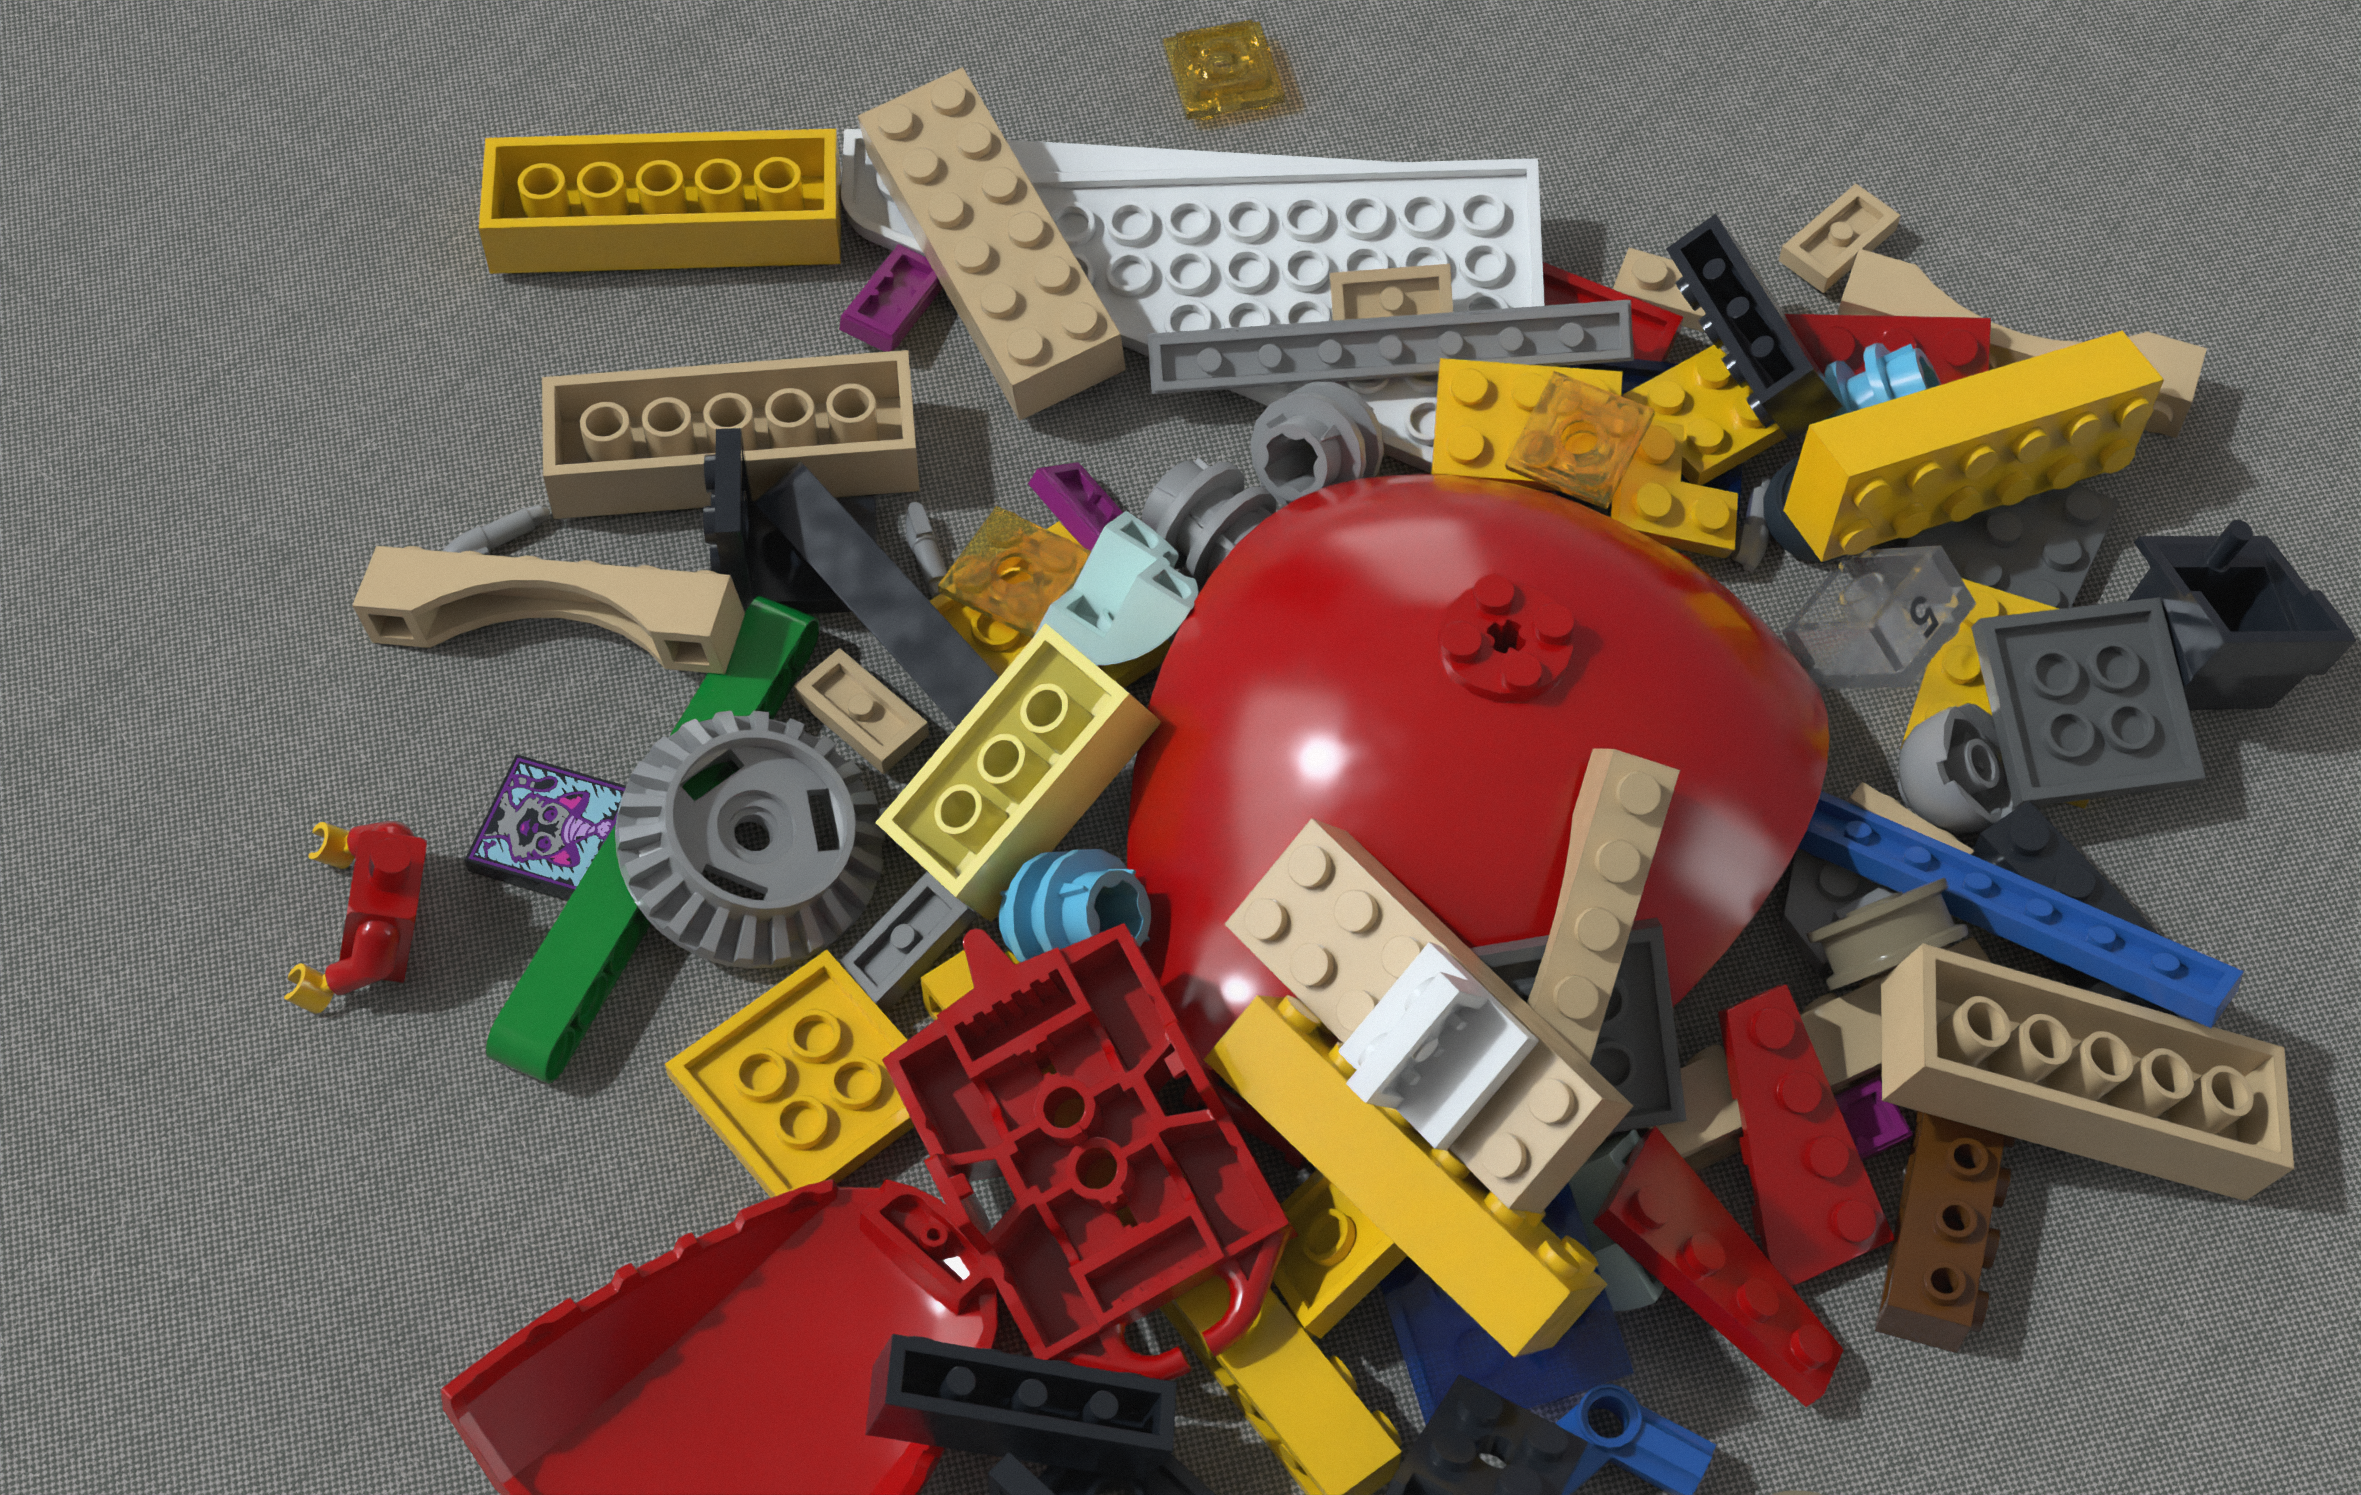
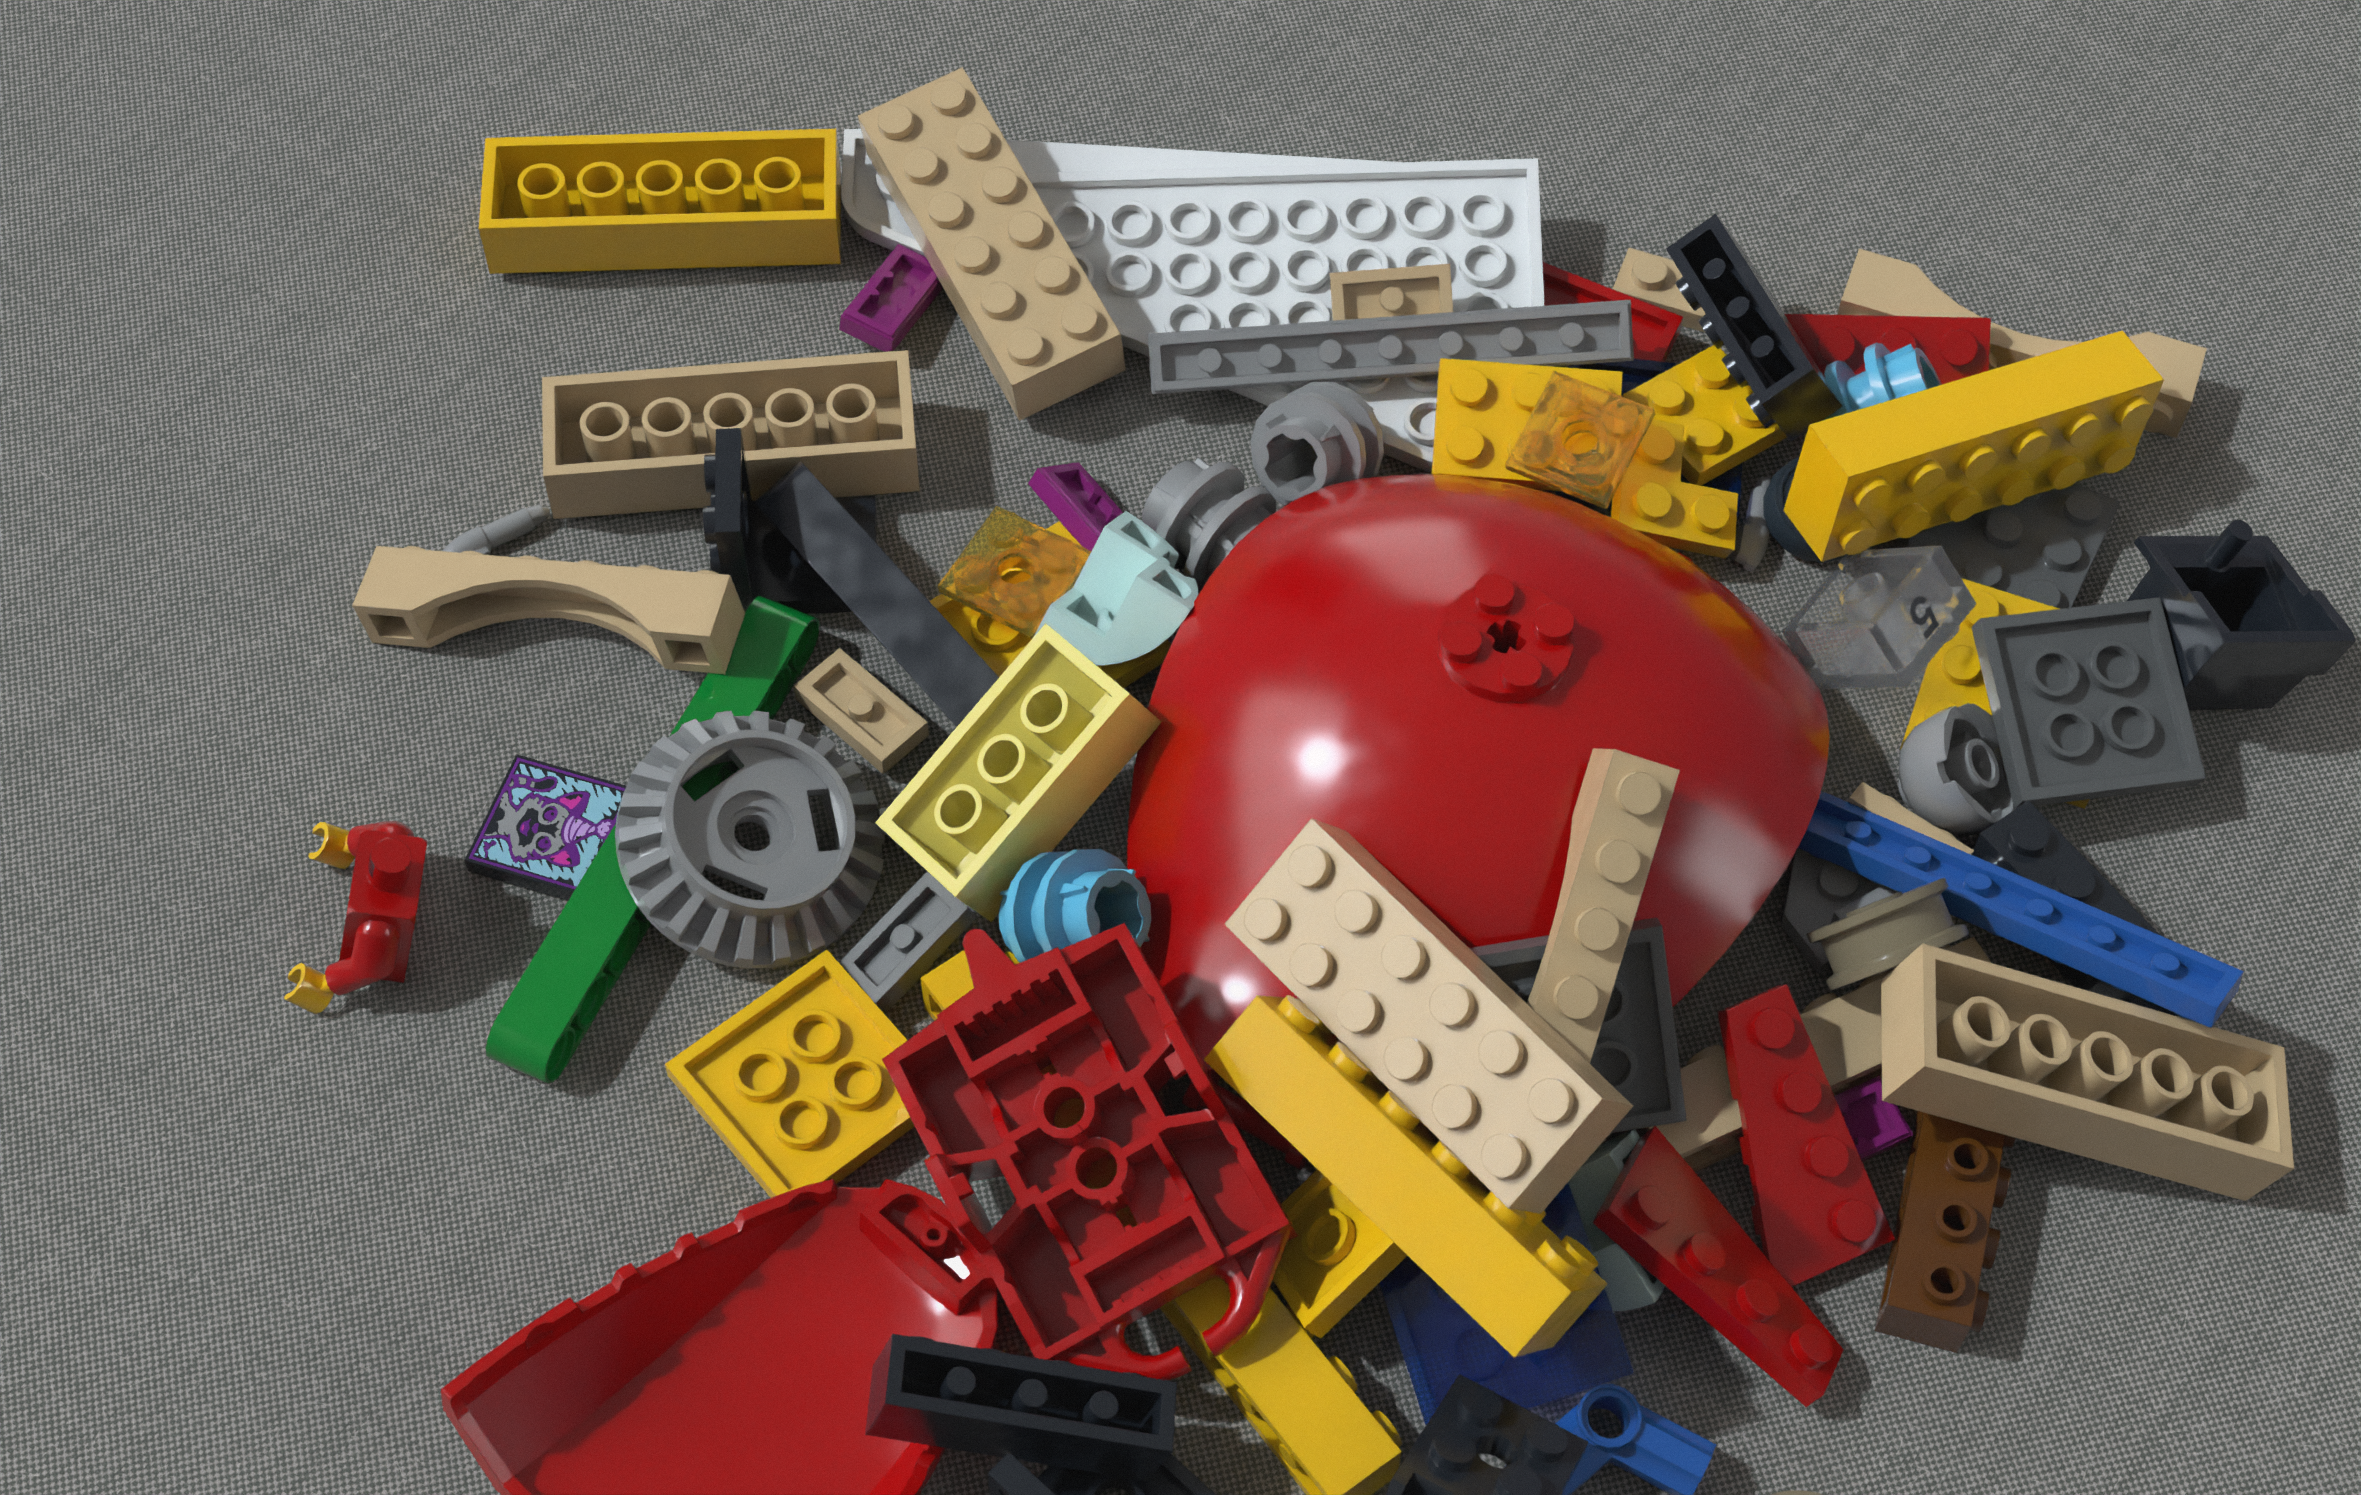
light grey piece [906,502,950,598] -> none
clear yellow piece [1162,20,1285,120] -> none
white bracket [1338,942,1539,1151] -> none
tan plate [1779,184,1901,293] -> none

